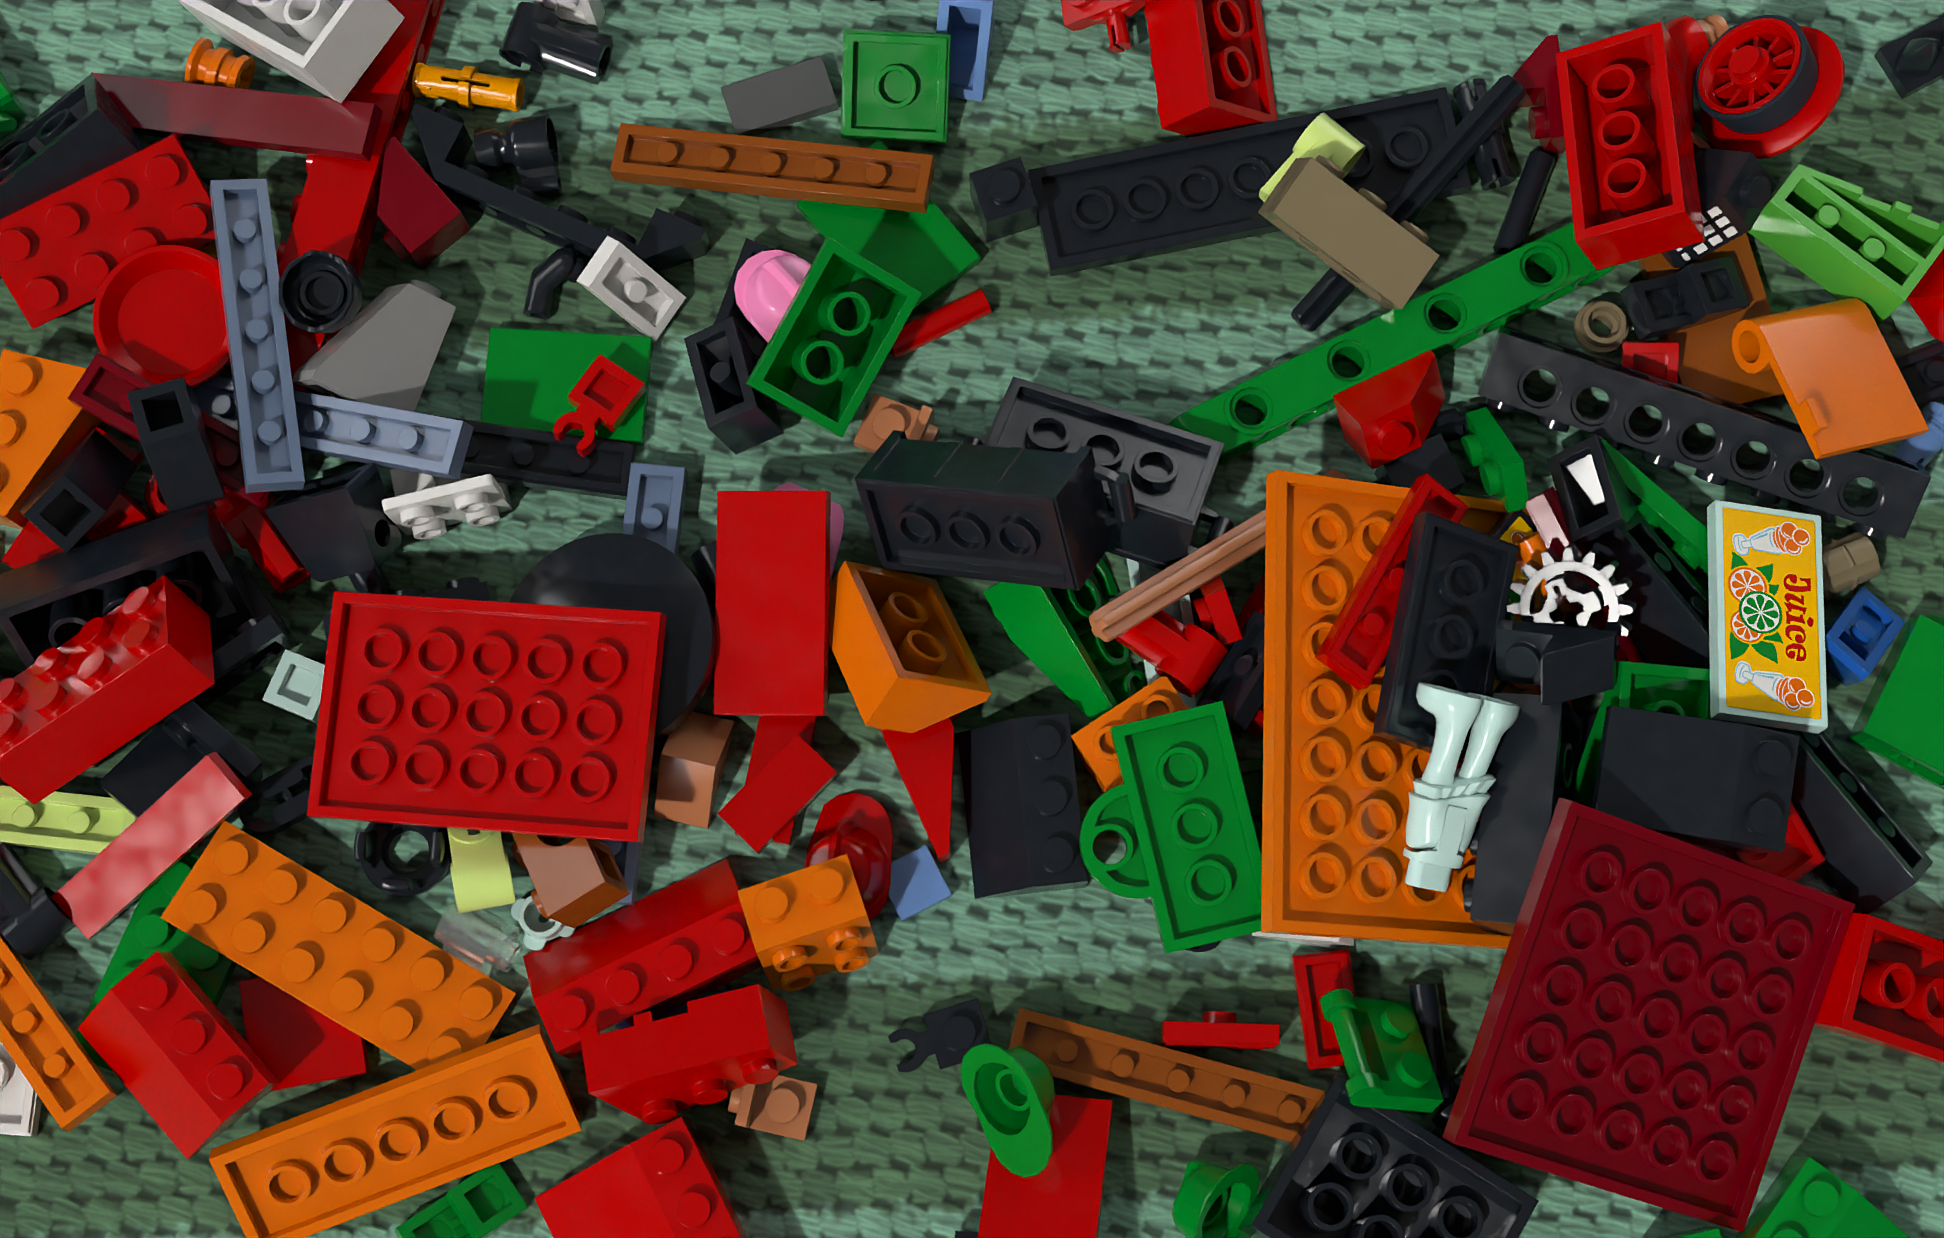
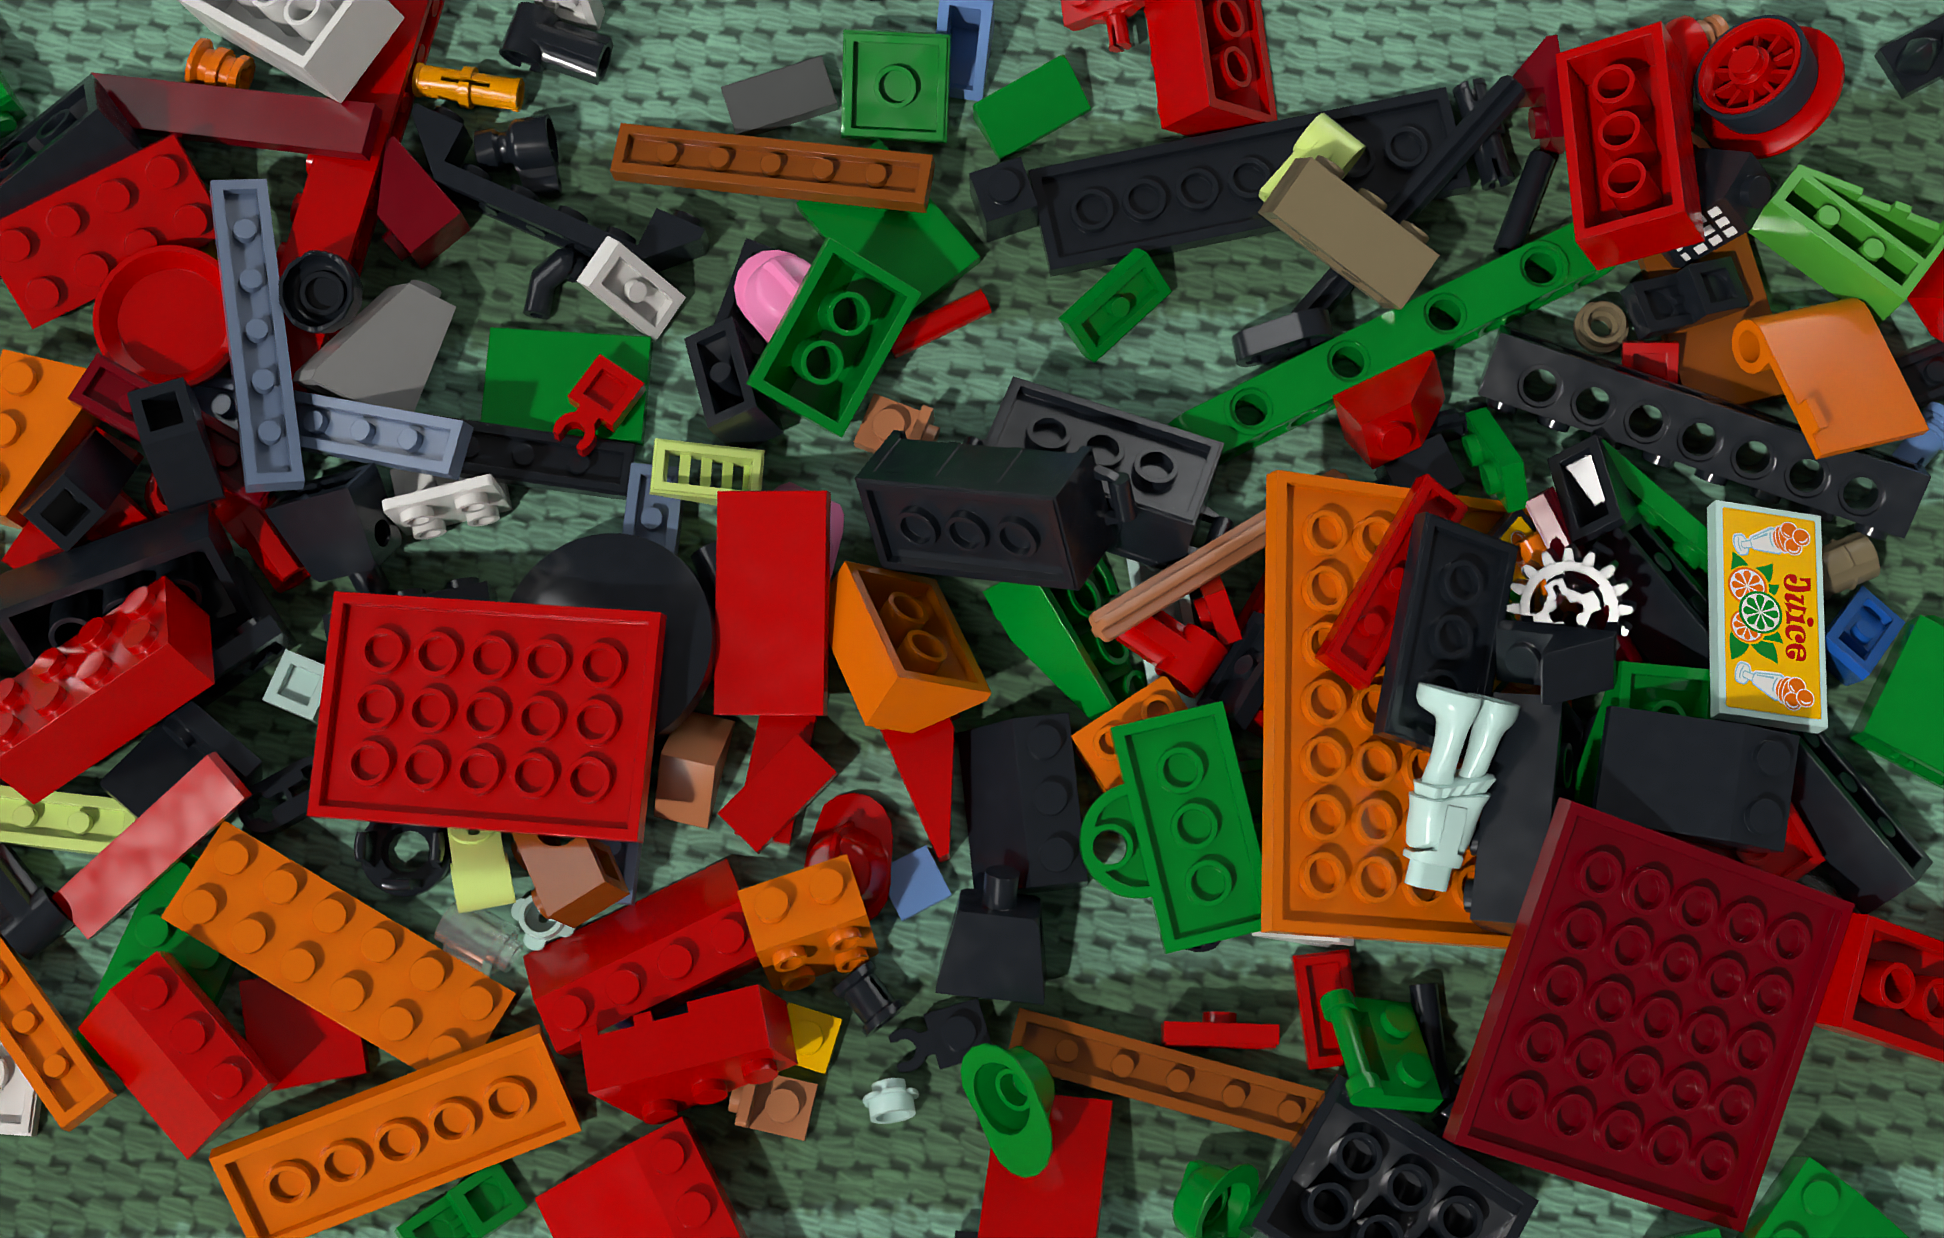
none -> yellowish green slope [649,438,765,506]
none -> yellow plate [787,1002,843,1074]
none -> black bush [833,960,907,1037]
none -> light aqua plate [863,1078,919,1124]
none -> black torso [936,865,1047,1005]
none -> green slope [973,55,1091,162]
none -> green plate [1058,248,1172,363]
none -> black beam [1231,308,1335,367]

